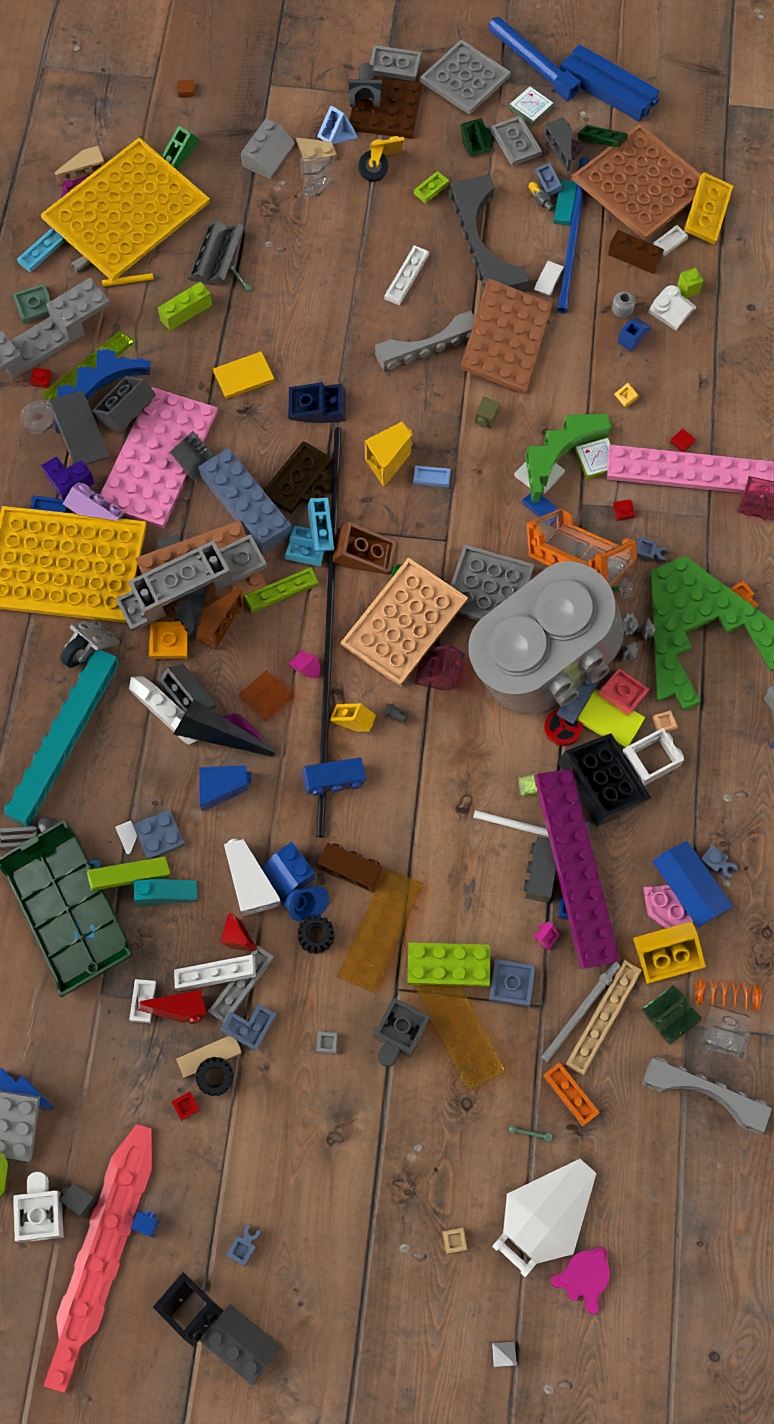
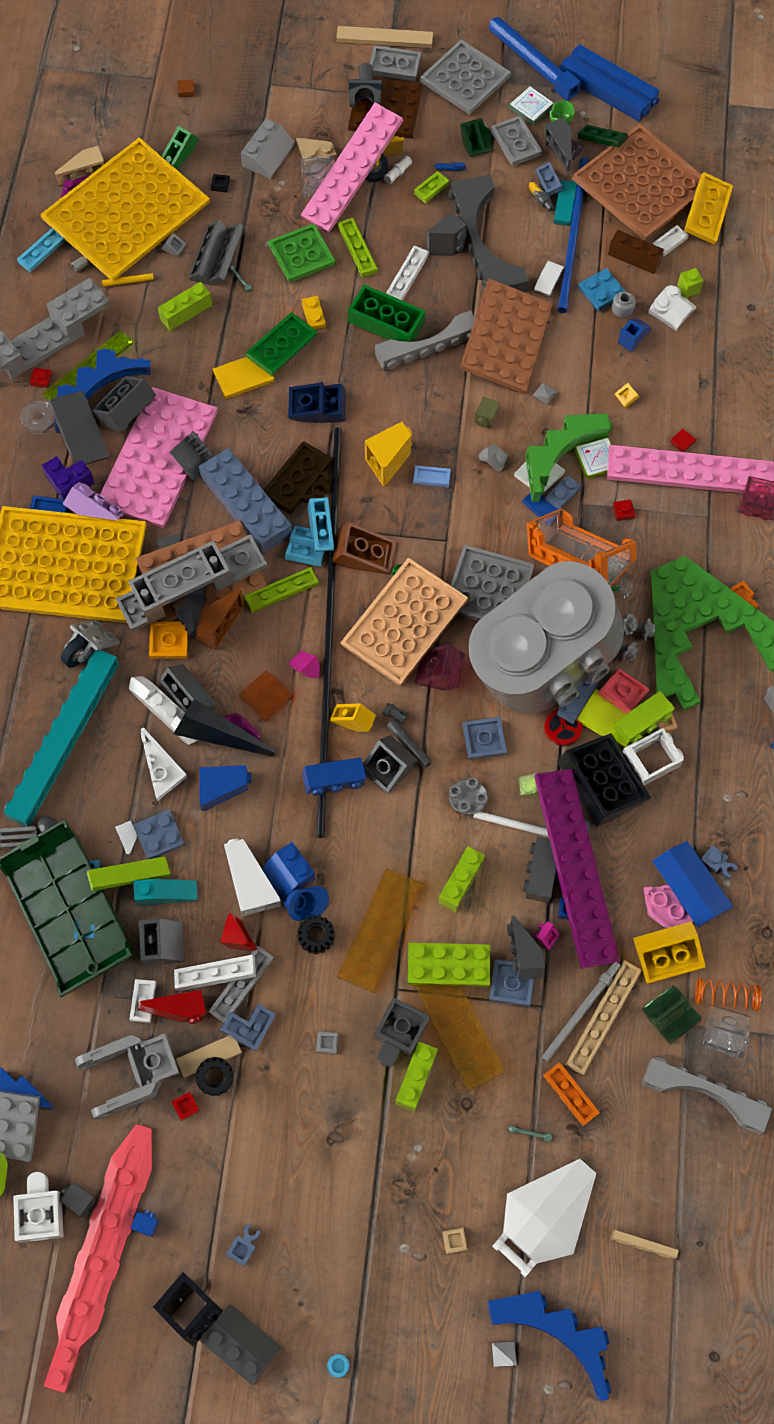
sand green tile [12,284,51,324] -> none
light blue slope [317,106,358,144] -> none
reddish brown brick [317,843,382,892] -> none
dark pink tile [551,1247,610,1314] -> none
sand blue plate [636,537,668,562] -> none
none -> light grey plate [75,1033,180,1120]
none -> dark grey slope [139,918,185,966]
none -> white wing [141,727,187,801]
none -> light grey slope [161,233,186,257]
none -> black tile [211,174,230,193]
none -> green plate [246,312,318,376]
none -> bright green plate [268,223,336,283]
none -> bright pink plate [301,103,403,233]
none -> yellow plate [301,296,326,330]
none -> medium azure tile [327,1354,350,1378]
none -> tan tile [336,26,433,48]
none -> lime tile [337,218,378,278]
none -> green brick [348,284,426,342]
none -> dark grey slope [363,735,418,793]
none -> white pin [384,156,412,184]
none -> dark grey piece [387,719,432,769]
none -> lime brick [395,1041,438,1112]
none -> dark grey slope [426,212,466,256]
none -> blue piece [434,162,466,171]
none -> lime brick [438,846,485,912]
none -> light grey dish [449,778,488,814]
none -> sand blue plate [462,717,507,760]
none -> light grey plate [478,445,508,472]
none -> blue arch [487,1291,611,1401]
none -> dark grey slope [507,916,545,979]
none -> light grey slope [533,383,557,405]
none -> sand blue plate [545,476,582,509]
none -> bright green hair [550,101,575,123]
none -> dark azure plate [578,268,626,311]
none -> tan tile [610,1230,679,1260]
none -> lime brick [612,691,675,746]

